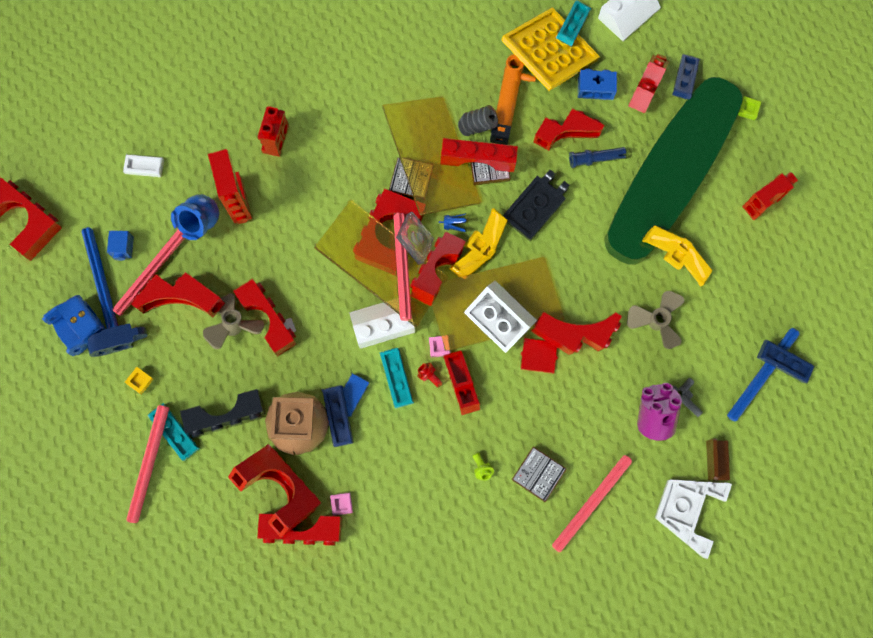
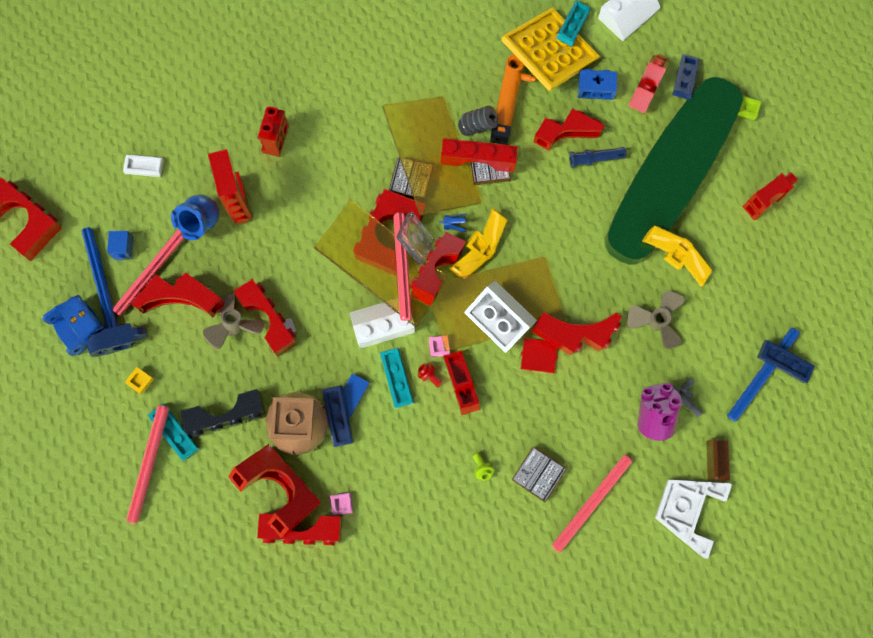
black tile [503,170,570,241] -> none

